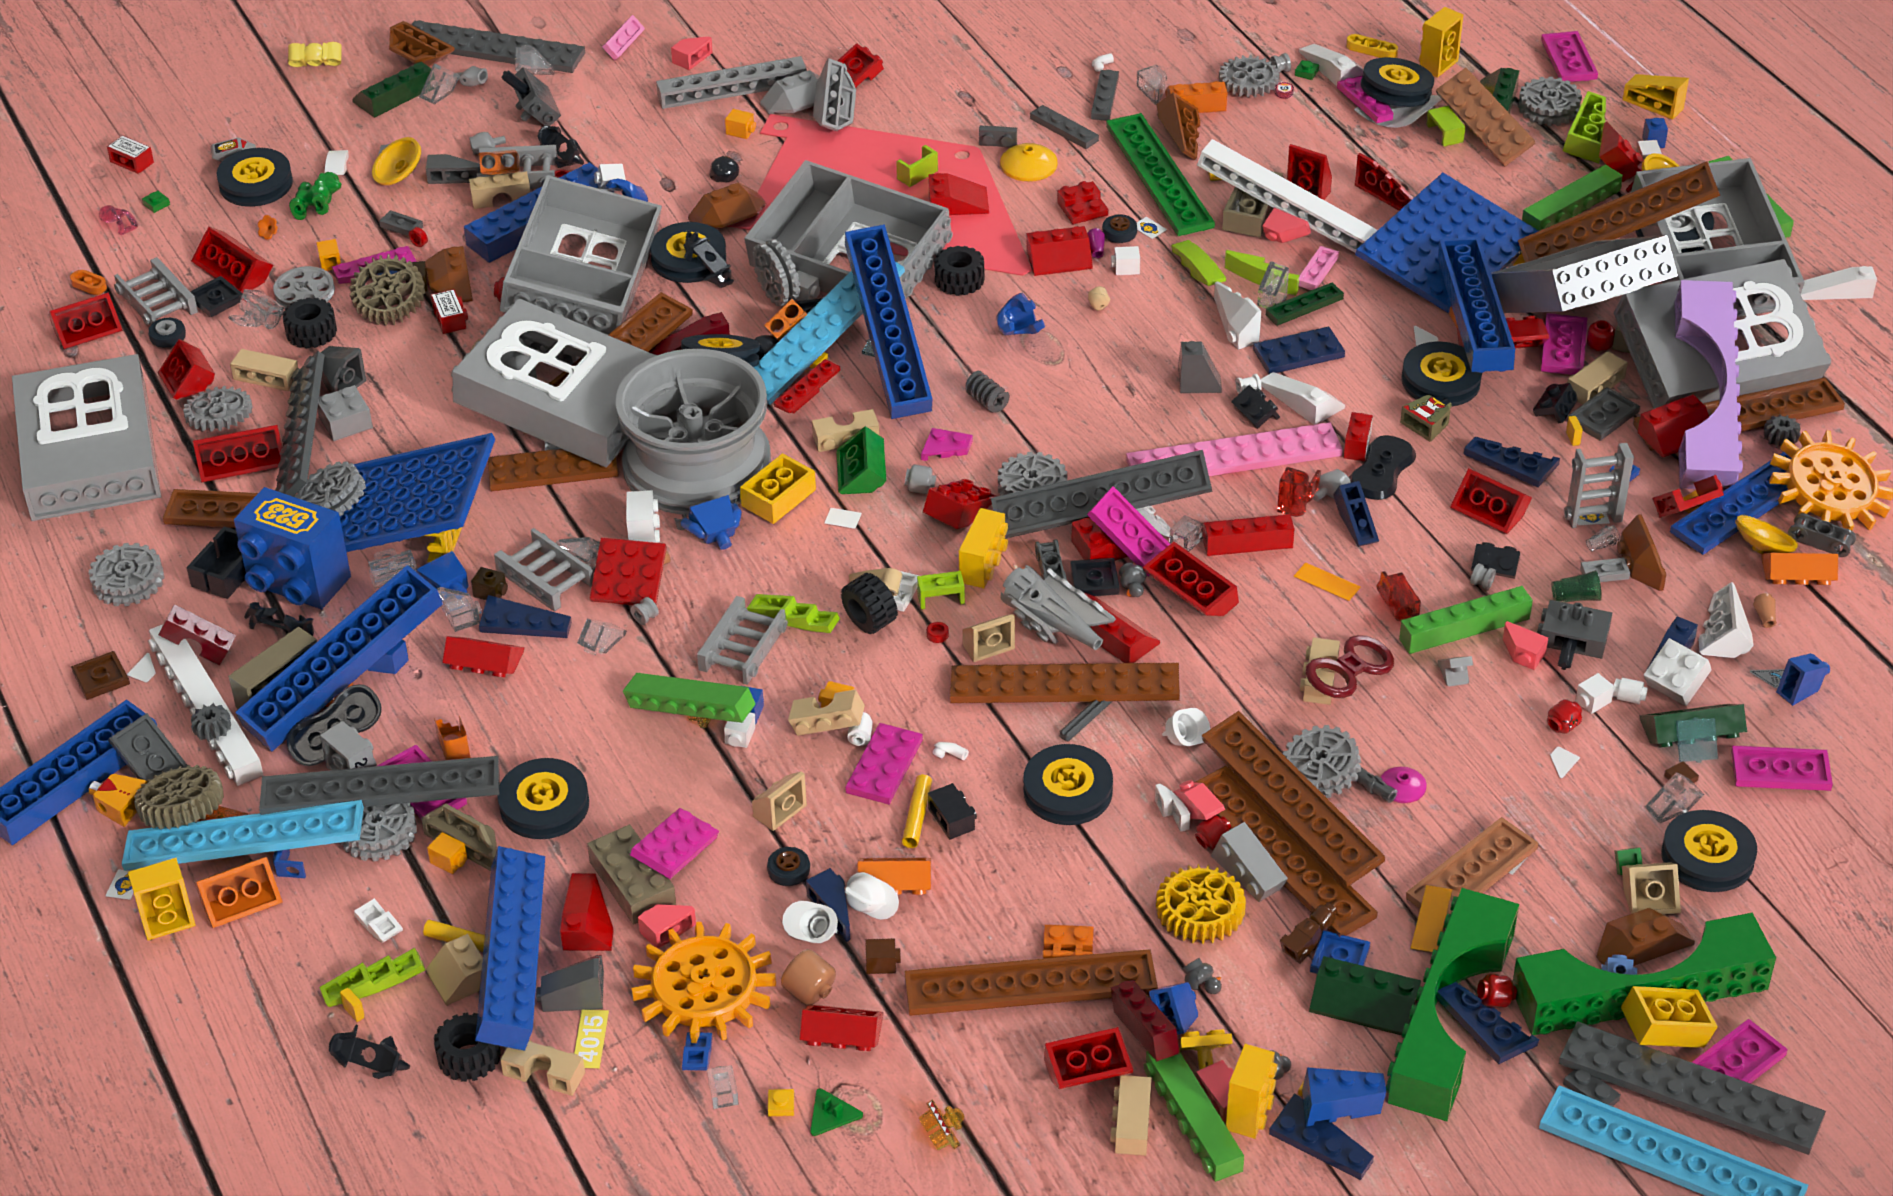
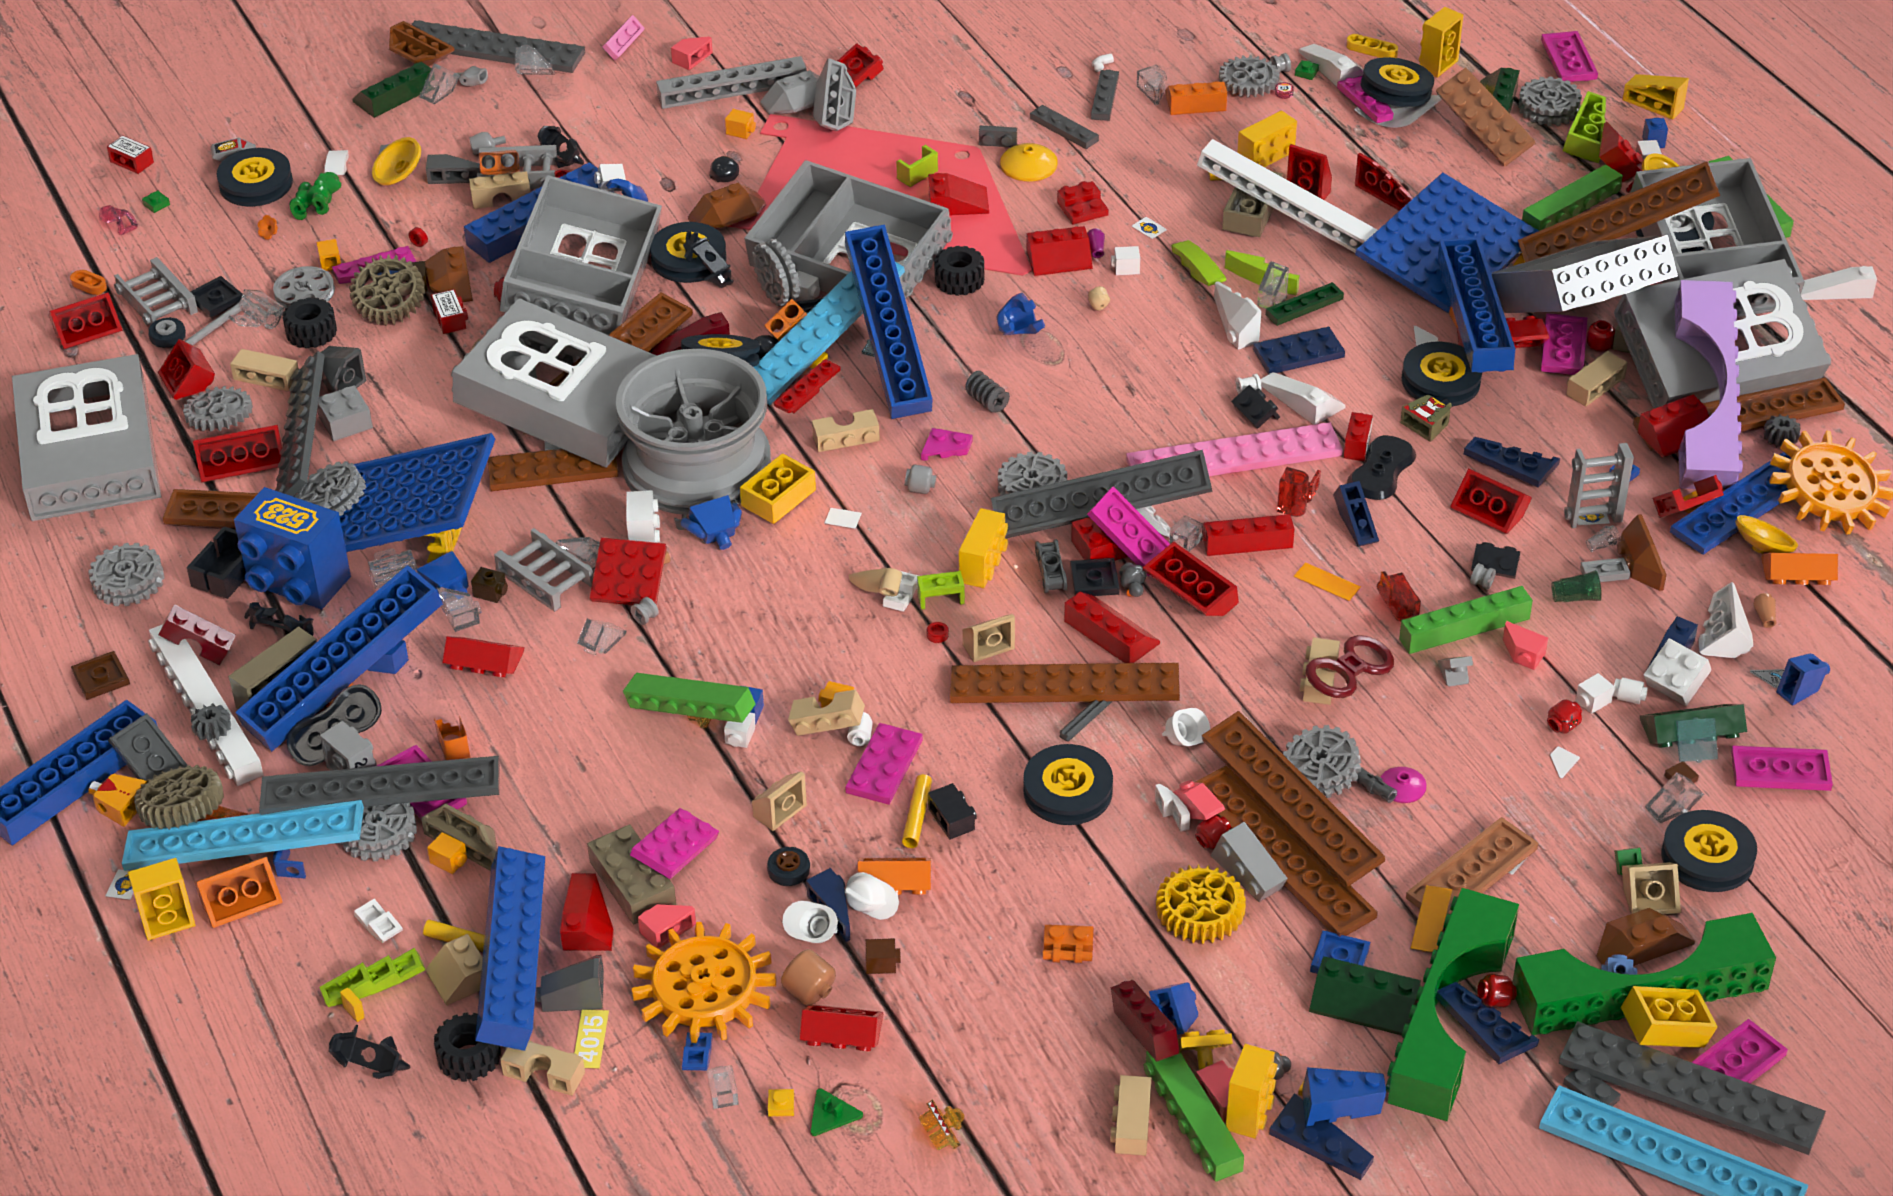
white sticker [127,653,156,682] -> none
red slope [191,226,273,295] -> none
light yellow piece [288,42,342,67] -> none
dark grey plate [379,210,423,237] -> none
dark blue wing [479,595,572,638] -> none
black wheel [497,758,589,839] -> none
dark grey piece [501,67,561,126] -> none
light grey fence [697,596,788,685] -> none
lime slope [747,594,840,633] -> none
green slope [836,426,886,494] -> none
black tyre [841,573,898,634] -> none
dark orange plate [905,949,1158,1016] -> none
red slope [923,479,997,529] -> none
white arm [932,742,969,760] -> none
light grey piece [1001,565,1116,650] -> none
red slope [1044,1027,1133,1089] -> none
black wheel [1102,214,1137,243] -> none
green plate [1106,113,1215,236] -> none
dark orange wedge [1156,92,1201,160] -> none
dark grey slope [1178,341,1222,393] -> none
dark grey animal [1183,958,1222,994] -> none
coral slope [1262,208,1311,243] -> none
reddish brown piece [1280,902,1338,964] -> none
bright pink plate [1299,246,1339,290] -> none
light grey piece [1312,469,1351,502] -> none
lime panel [1426,106,1465,147] -> none
black bracket [1533,383,1578,423] -> none
dark grey piece [1537,600,1613,670] -> none
yellow tile [1566,416,1583,446] -> none
dark grey tile [1567,387,1640,441] -> none
dark grey piece [1788,513,1856,557] -> none
none -> light grey bar [185,295,253,345]
none -> yellow brick [1237,110,1297,167]

